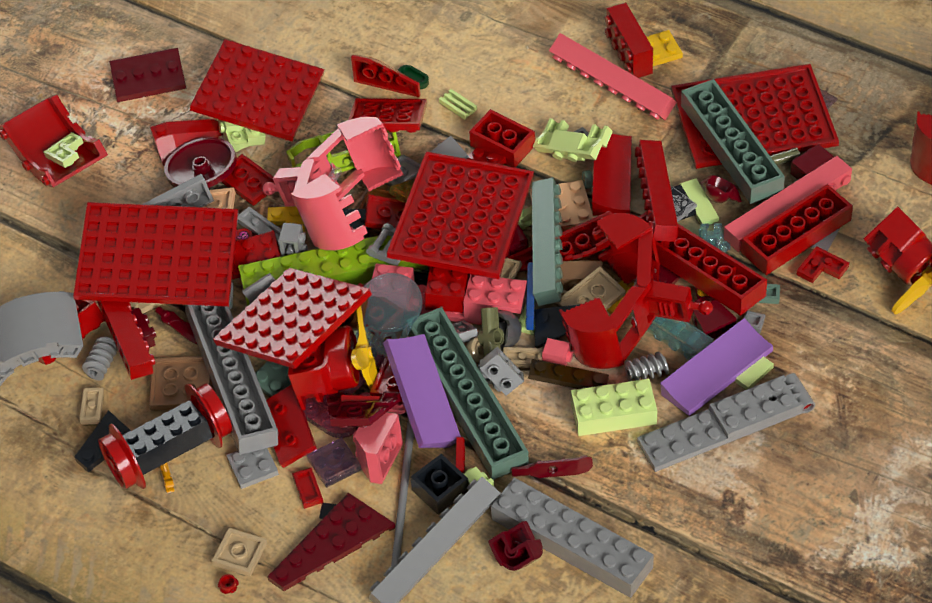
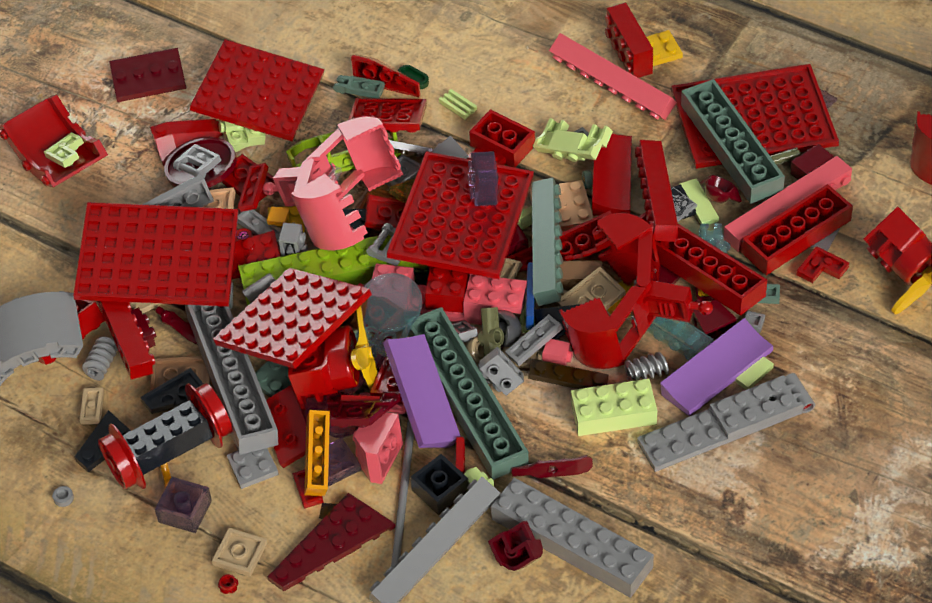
none -> light grey tile [52,486,74,507]
none -> black wing [140,368,204,414]
none -> brick [155,477,212,533]
none -> light grey plate [173,144,221,178]
none -> red plate [238,163,269,212]
none -> light orange tile [267,206,290,226]
none -> light orange brick [304,410,330,496]
none -> sand green hinge [333,75,385,98]
none -> plate [389,140,433,158]
none -> clear purple brick [467,151,498,206]
none -> light grey plate [505,314,563,366]

